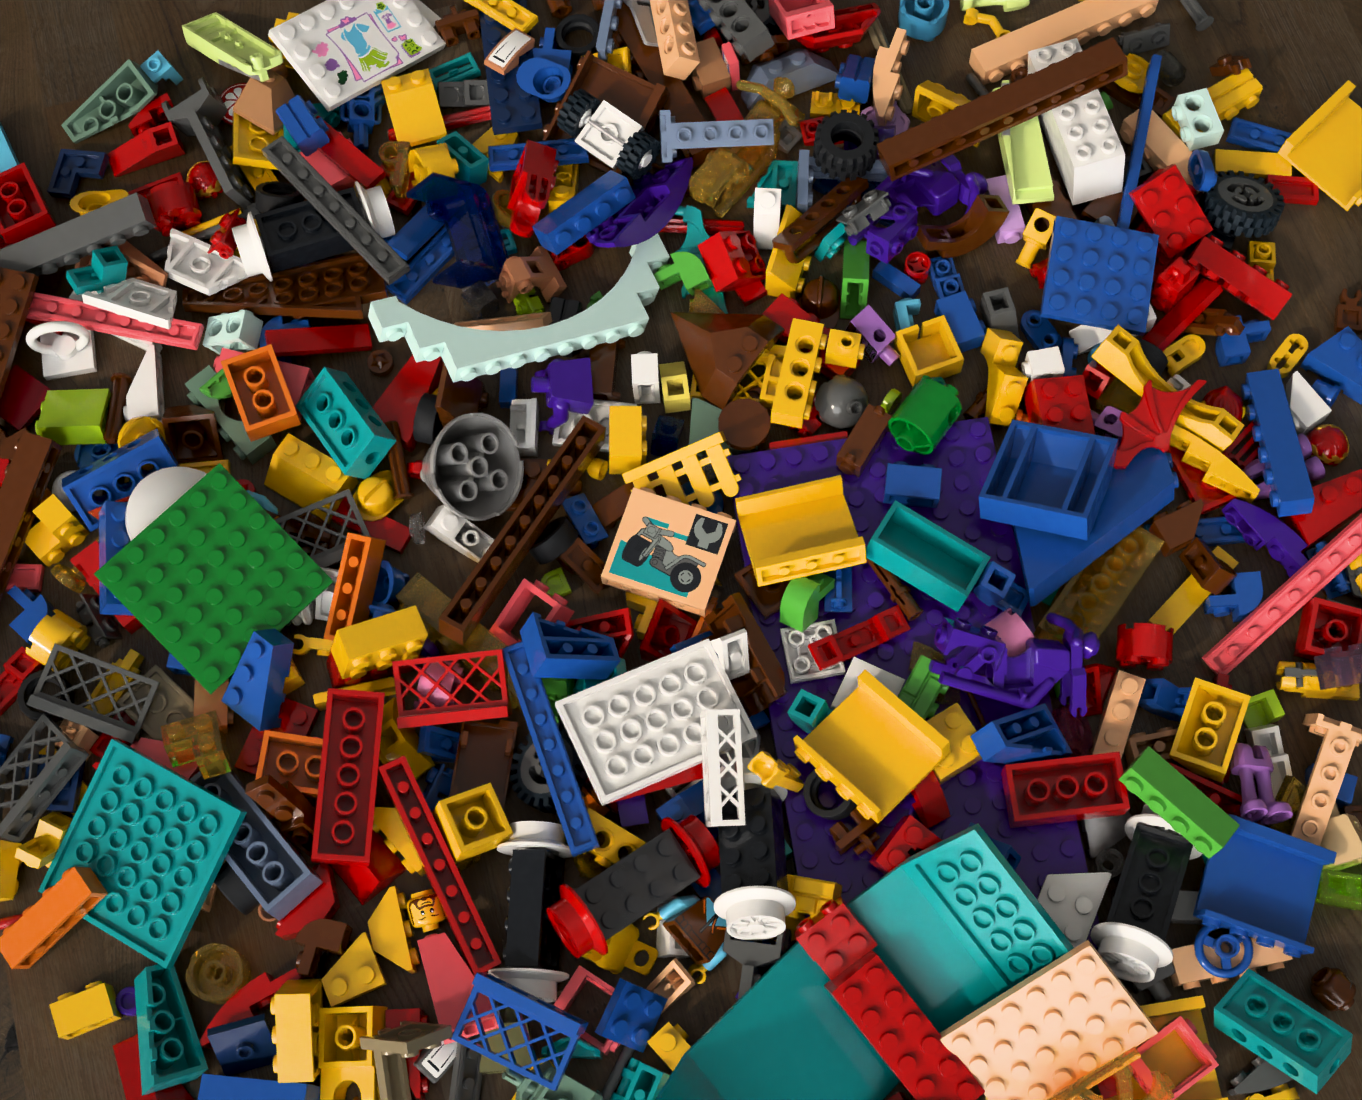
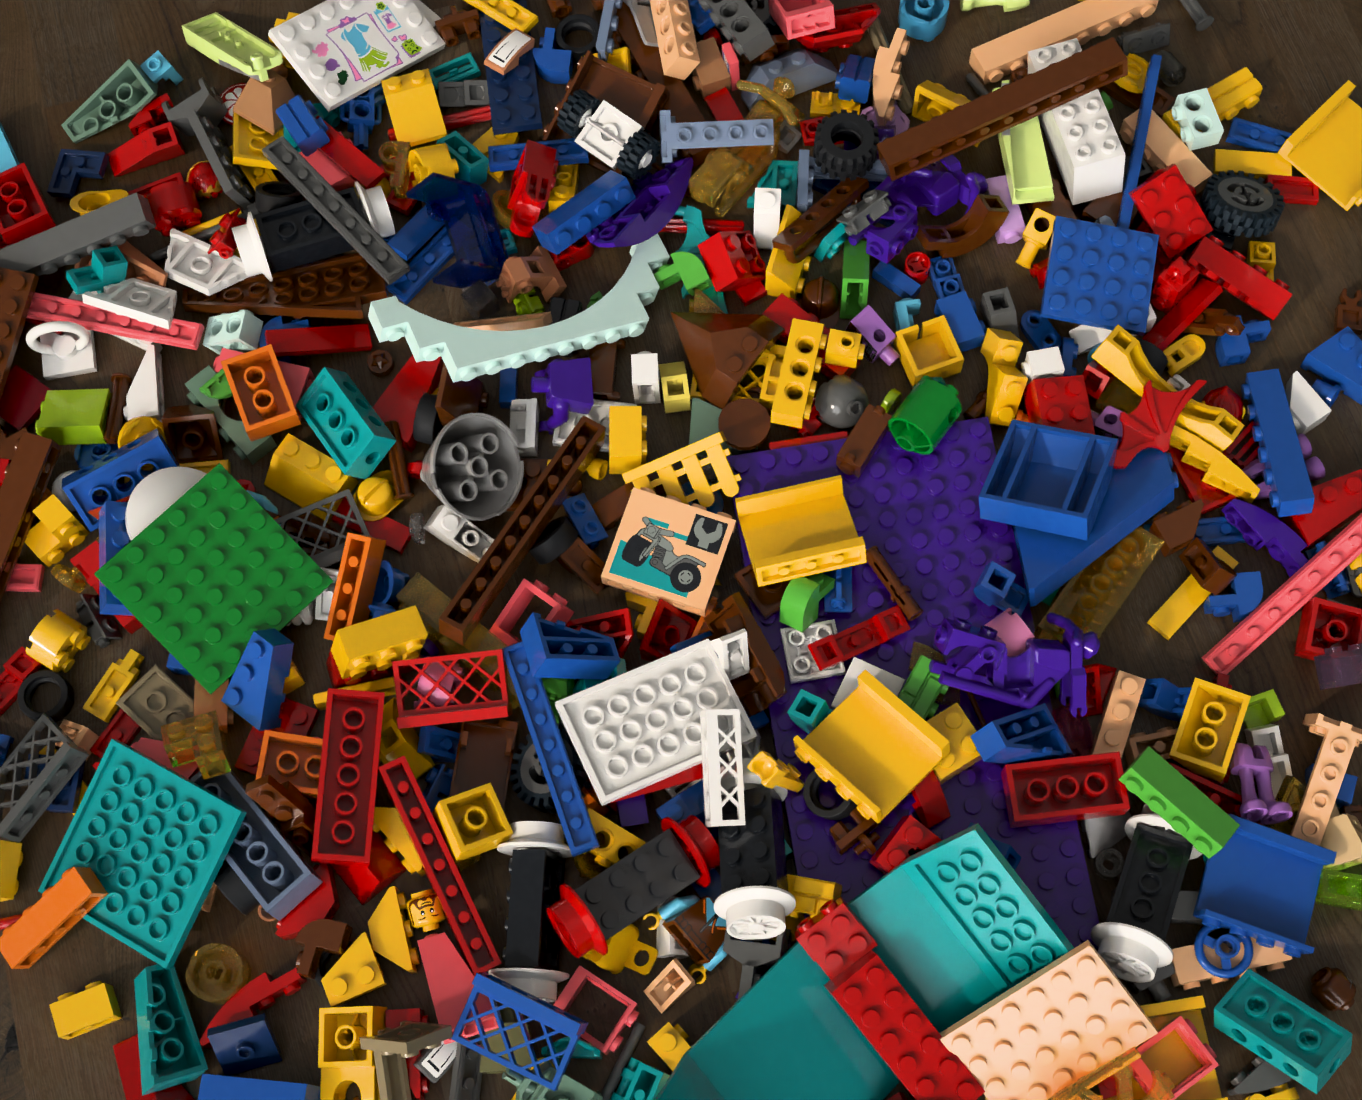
blue brick [7,585,55,646] -> none
yellow brick [15,812,72,869] -> none
dark grey fence [26,644,160,744] -> none
dark purple tile [115,986,137,1016] -> none
yellow brick [270,979,323,1083] -> none
yellow plate [293,634,333,657] -> none
blue piece [516,57,571,103] -> none
lime tile [541,567,572,597] -> none
blue plate [595,978,668,1053] -> none
bracket [651,415,684,456] -> none
teal piece [866,500,991,612] -> none
blue brick [883,461,942,508] -> none
yellow arm [963,8,1010,38] -> none
white wing [1037,872,1112,948] -> none
red brick [1116,623,1174,671] -> none
blue plate [1188,149,1217,192] -> none
reddish brown plate [1209,54,1252,76] -> none
yellow beam [1267,334,1308,379] -> none
yellow plate [1275,661,1360,701] -> none
red hair [1306,424,1349,466] -> none

